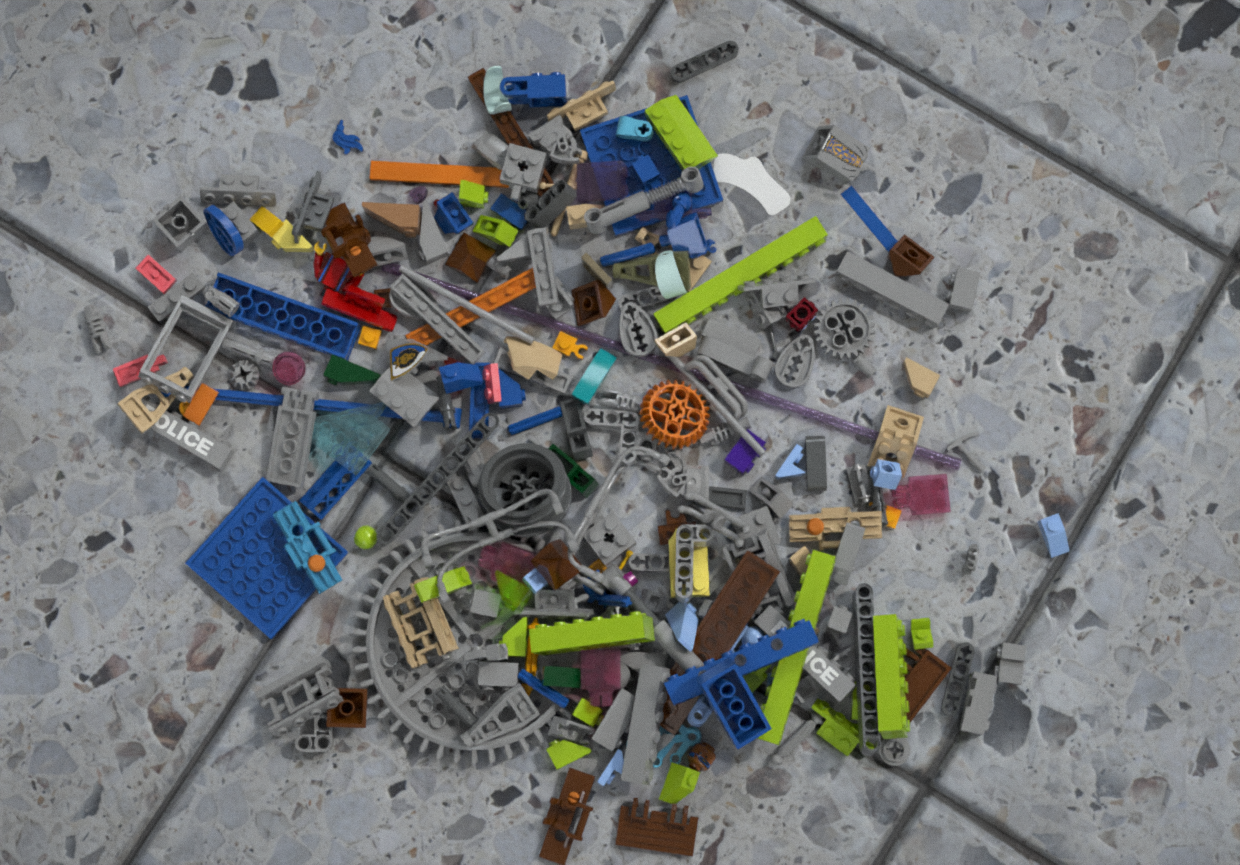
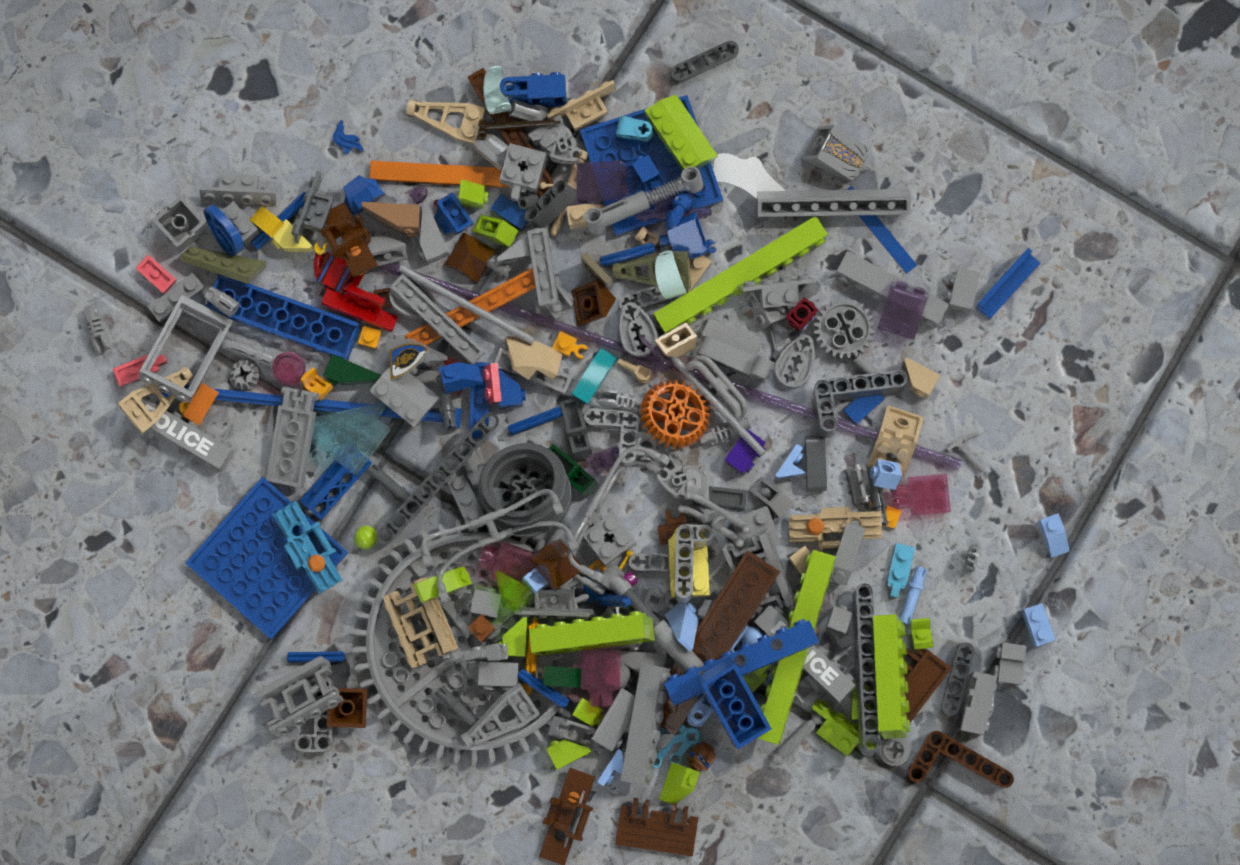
reddish brown slope [887,234,935,277] -> none
none -> olive wing [180,246,266,284]
none -> blue axle [251,192,306,250]
none -> blue axle [287,651,345,663]
none -> light orange bracket [300,367,333,401]
none -> blue slope [343,175,385,216]
none -> tan plate [406,100,486,144]
none -> dark orange brick [468,614,496,644]
none -> dark brown piece [478,119,561,139]
none -> light grey piece [509,100,549,128]
none -> clear purple slope [587,445,622,476]
none -> tan plate [617,358,654,383]
none -> clear purple plant [632,335,672,374]
none -> light grey brick [757,189,911,217]
none -> dark grey beam [813,370,907,438]
none -> blue tile [843,395,885,425]
none -> clear purple panel [877,281,929,340]
none -> medium azure hinge [887,543,915,598]
none -> light blue pin [899,566,928,625]
none -> reddish brown beam [907,731,1014,788]
none -> blue fence [975,247,1040,320]
none -> light blue brick [1021,603,1055,647]

